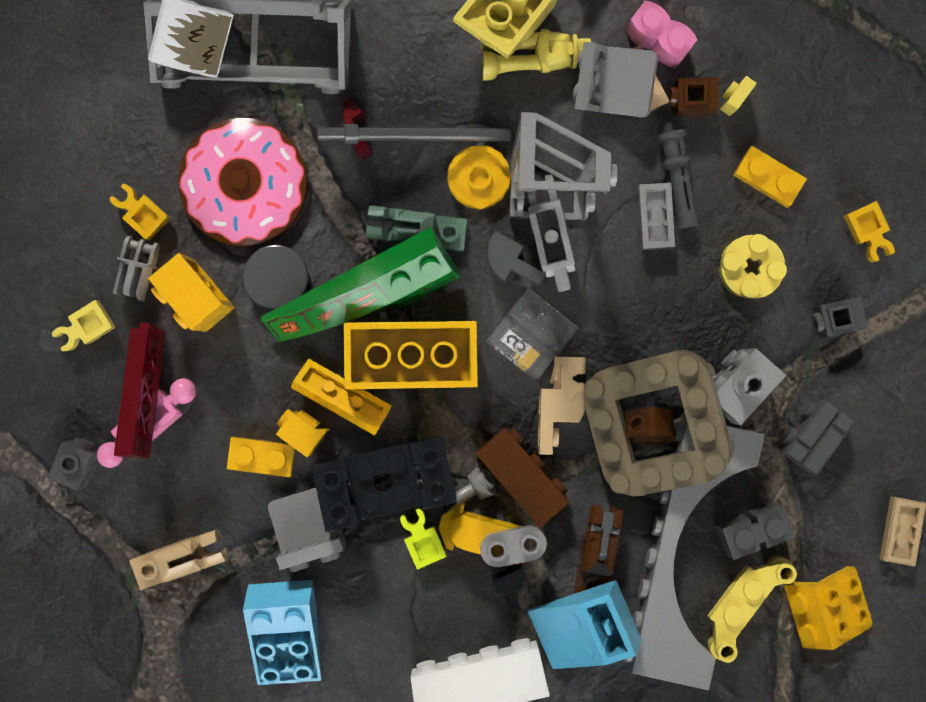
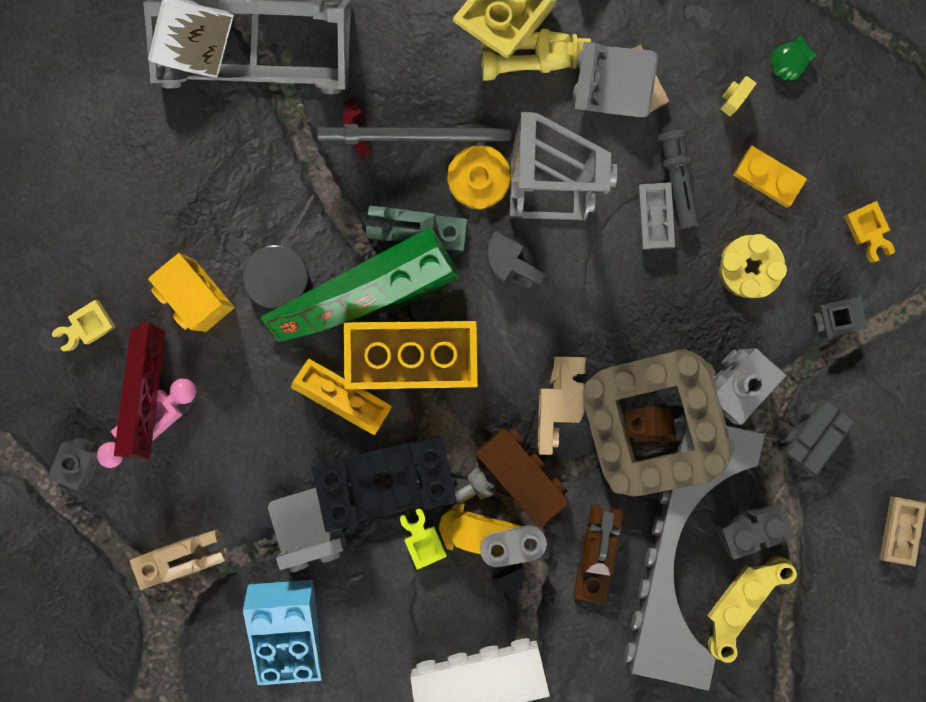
yellow plate [110,184,171,241] -> none
light grey arm [112,236,160,302] -> none
bright pink dish [178,118,308,247] -> none
yellow plate [227,437,296,477] -> none
yellow window [276,409,330,457] -> none
clear slope [486,289,579,381] -> none
light grey hinge [527,174,575,292] -> none
medium azure slope [527,580,642,669] -> none
bright pink brick [626,1,697,68] -> none
reddish brown window [668,76,719,116] -> none
yellow bracket [784,566,872,650] -> none
none -> green animal [770,35,817,80]

